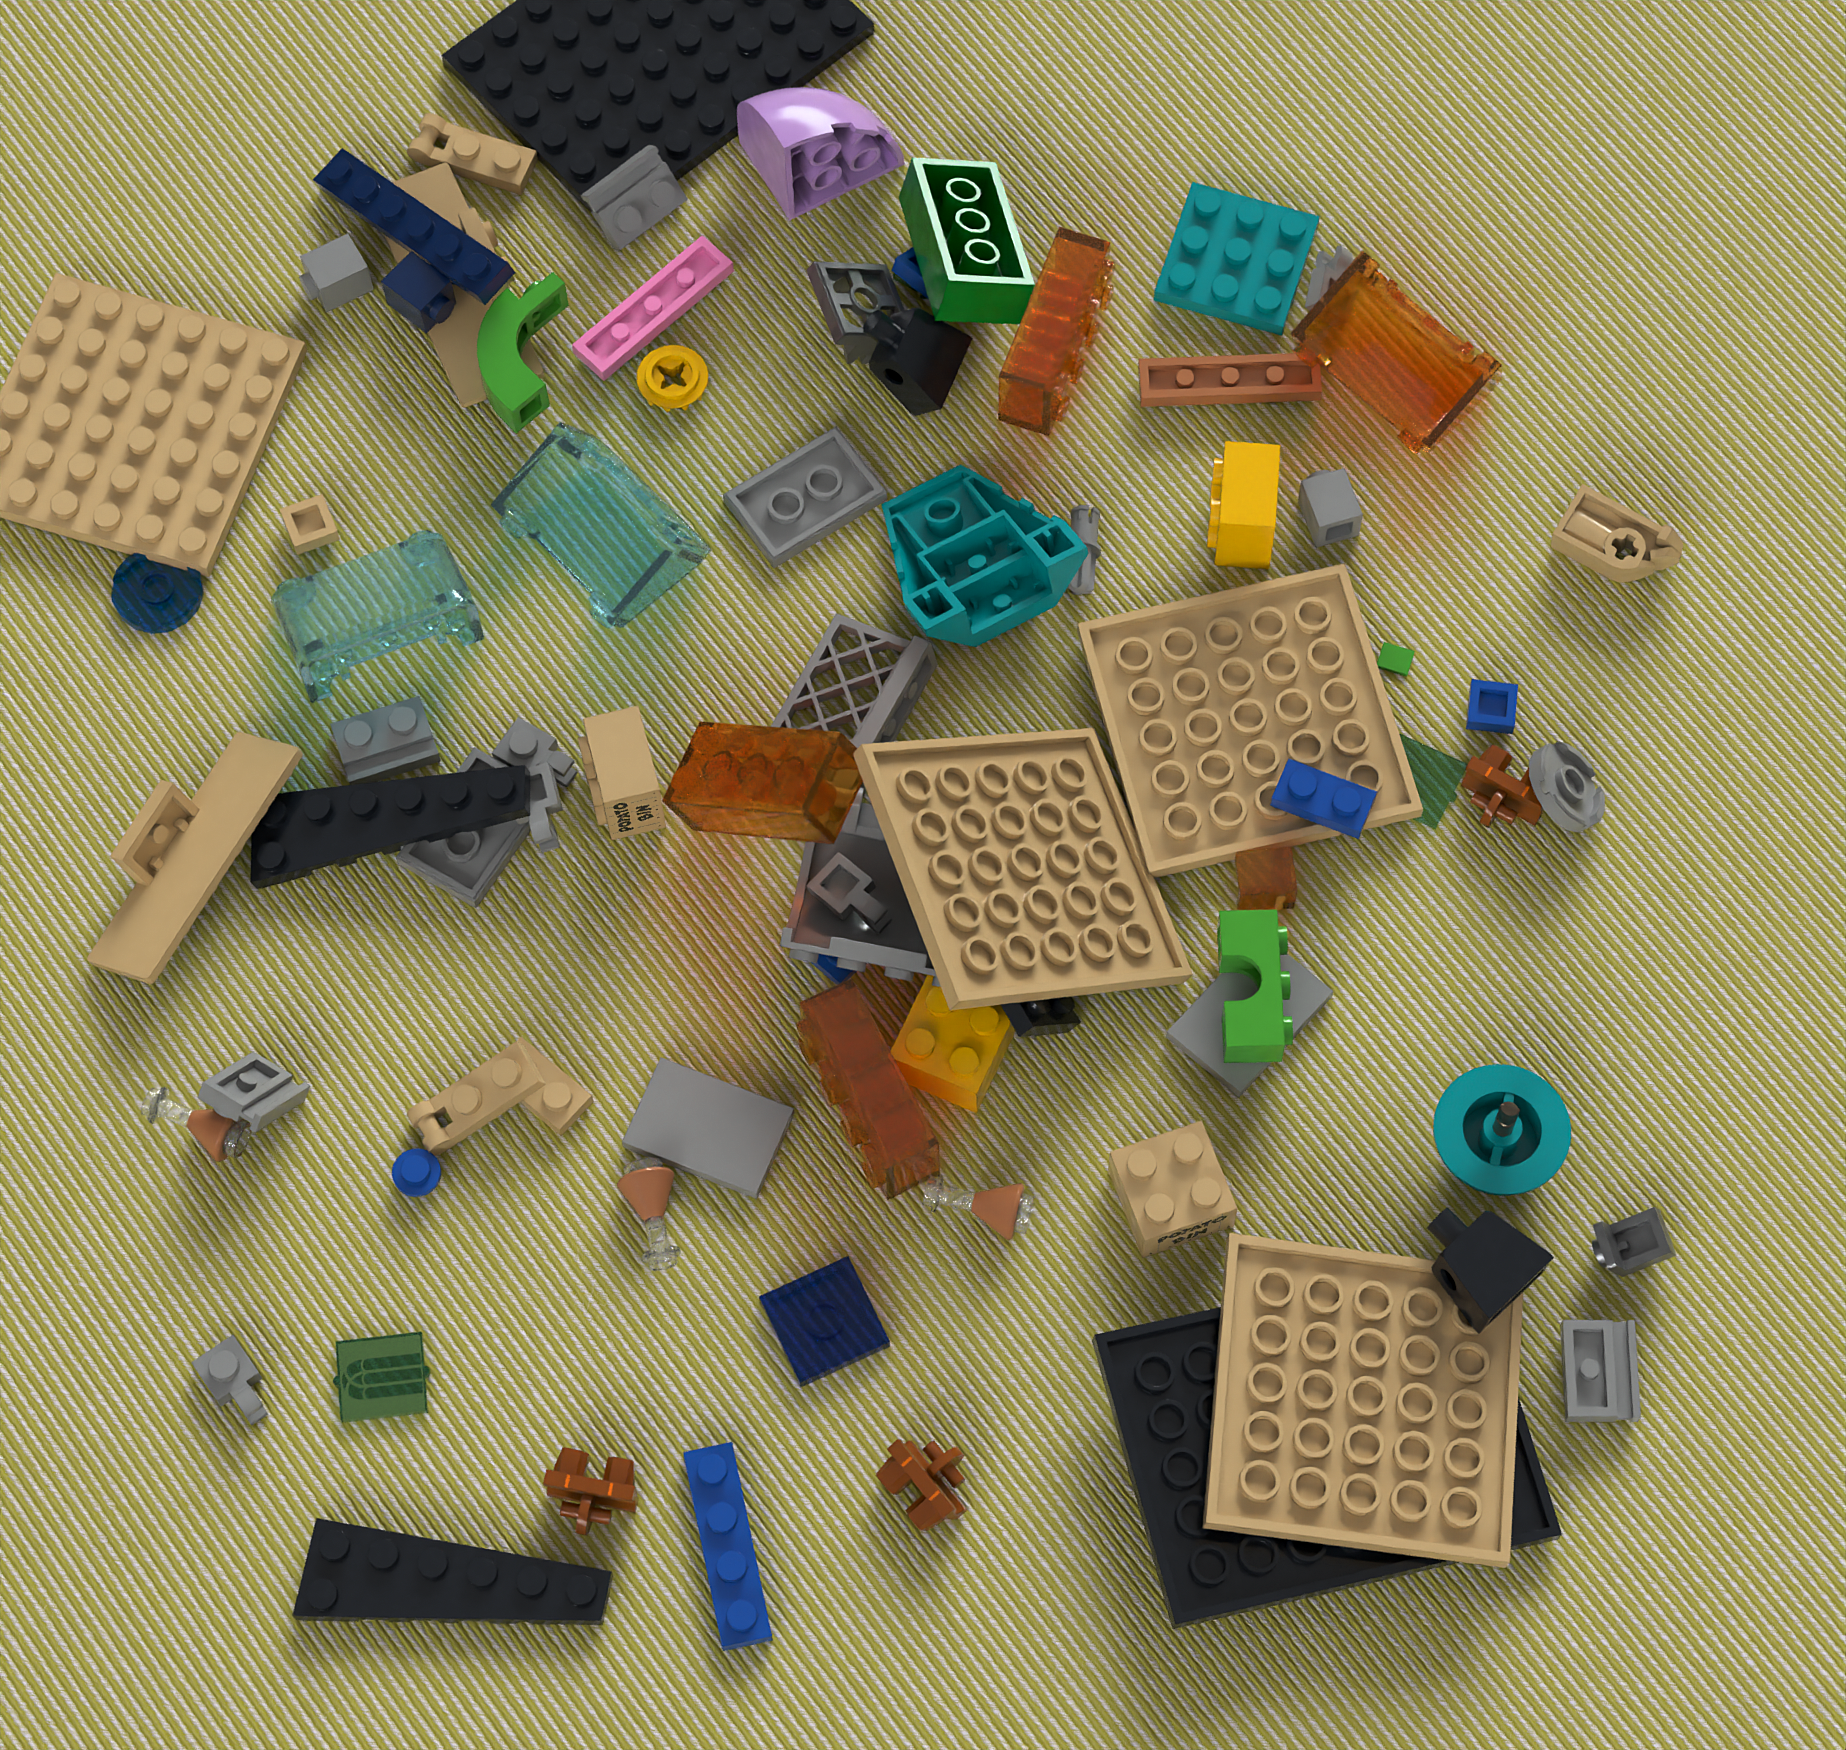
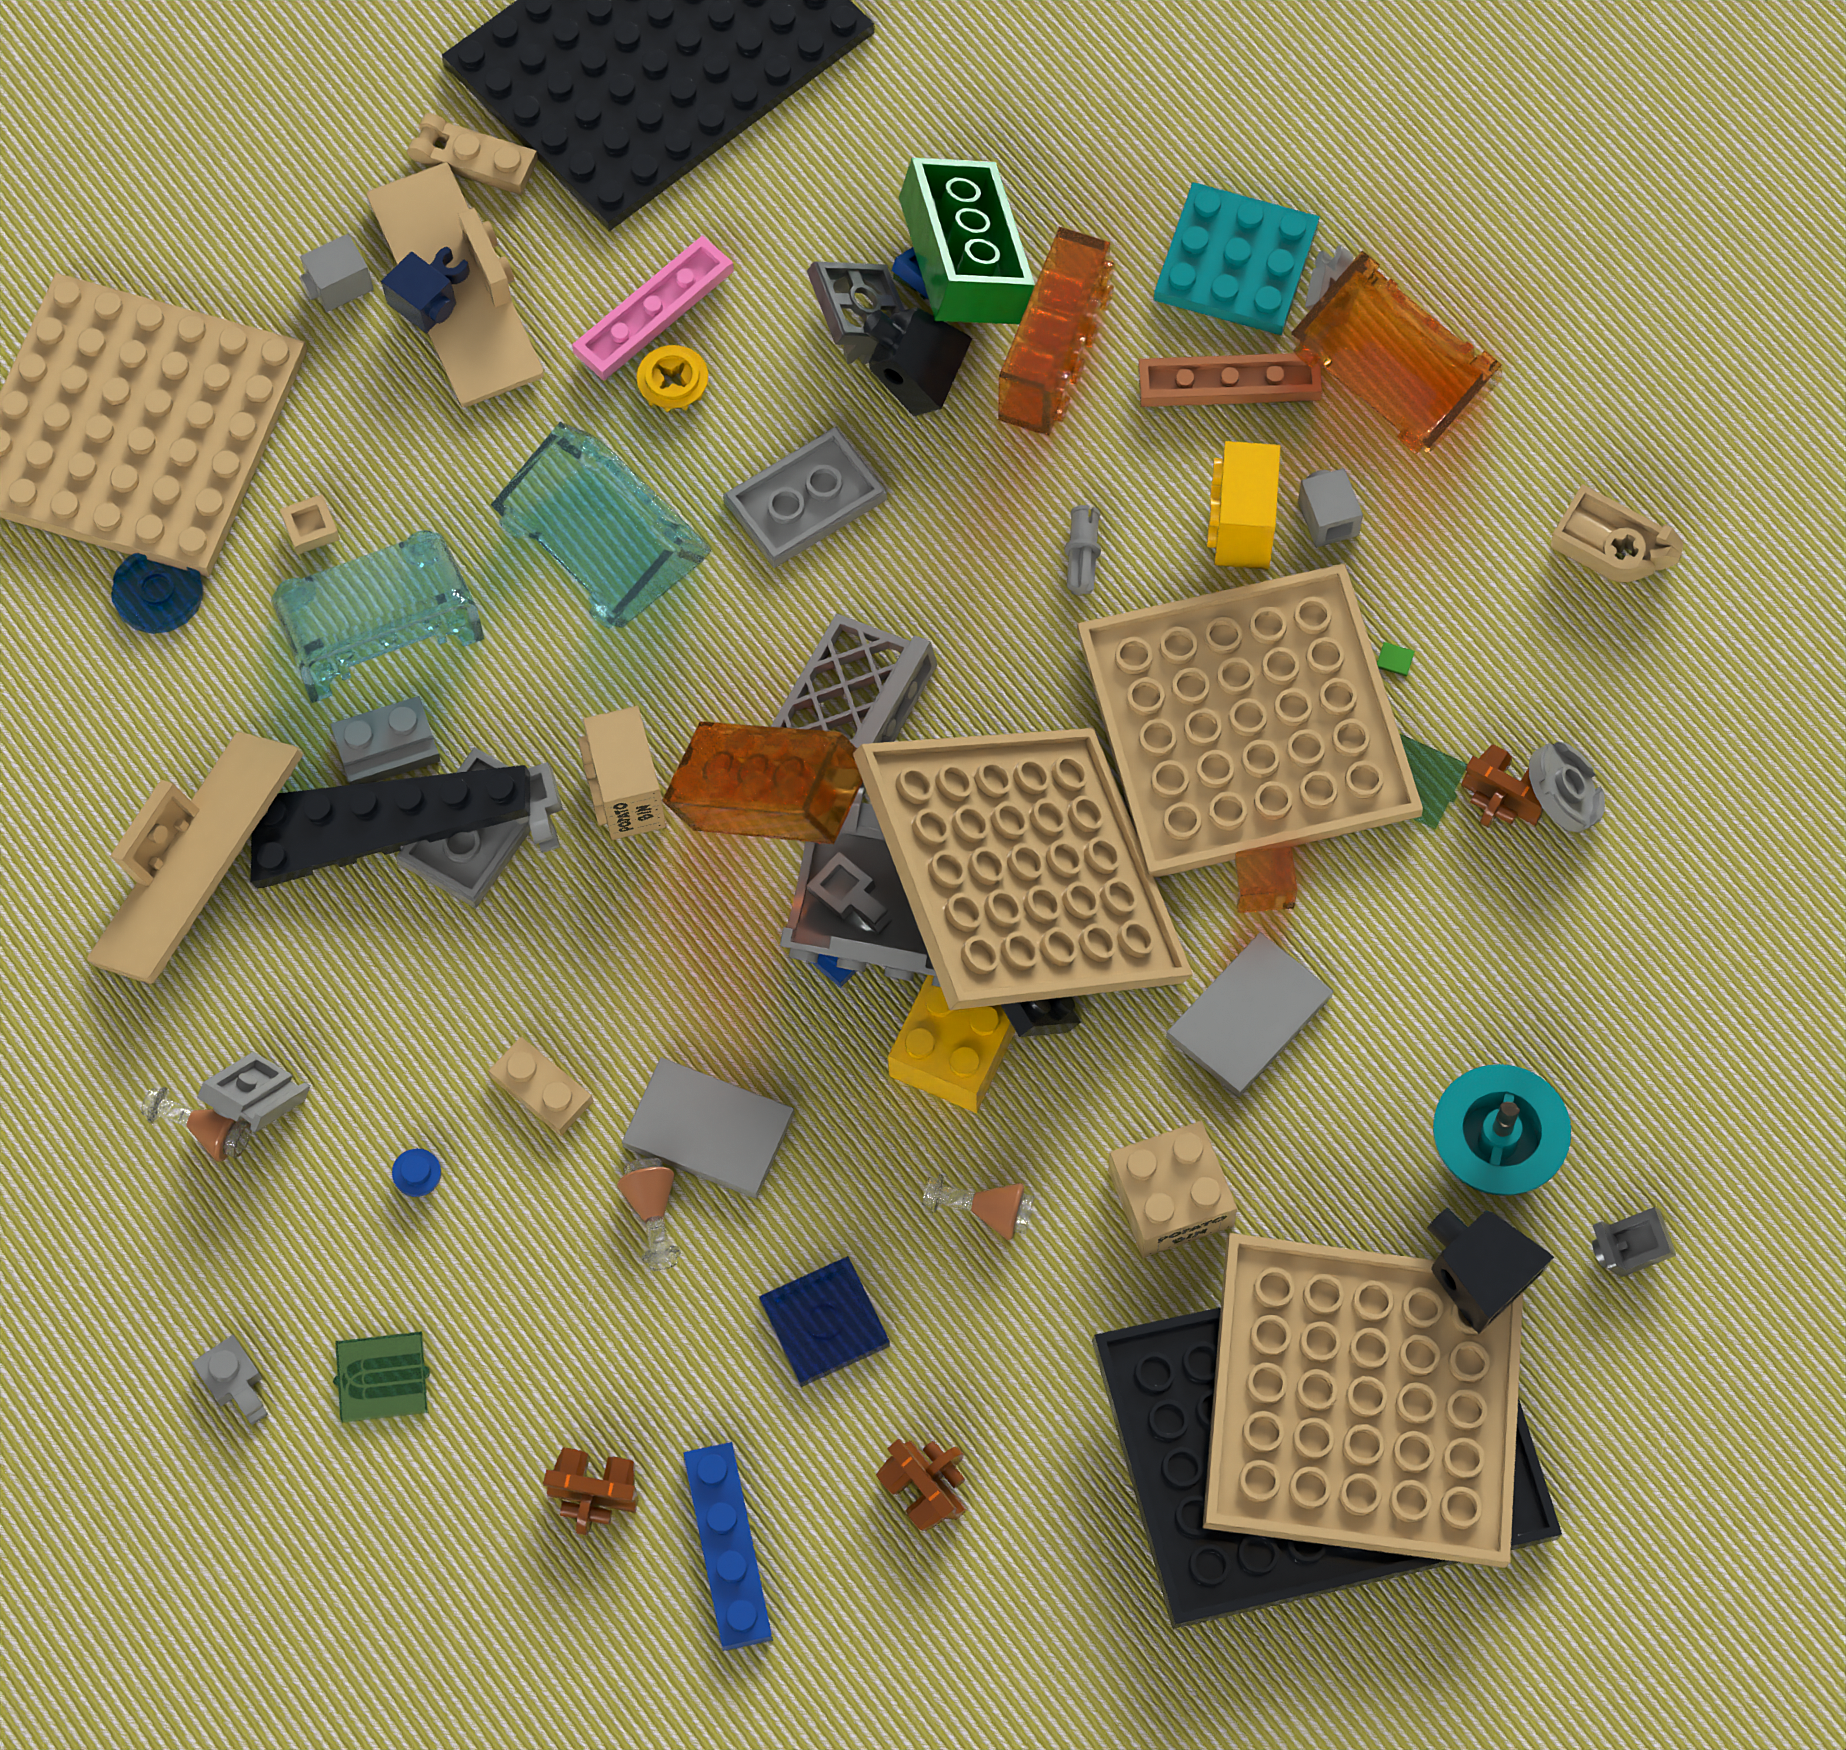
black wing [293,1518,613,1625] -> none
dark blue plate [313,148,515,305] -> none
tan plate [407,1041,546,1156] -> none
bright green arch [477,272,569,433] -> none
light grey plate [492,717,578,787] -> none
light grey plate [581,145,688,250] -> none
lavender brick [737,87,905,221] -> none
clear orange brick [796,978,940,1200] -> none
teal wedge [882,464,1089,647] -> none
bright green arch [1217,909,1293,1063] -> none
blue plate [1270,758,1377,839] -> none
blue plate [1466,679,1518,734] -> none
light grey plate [1560,1320,1641,1422] -> none

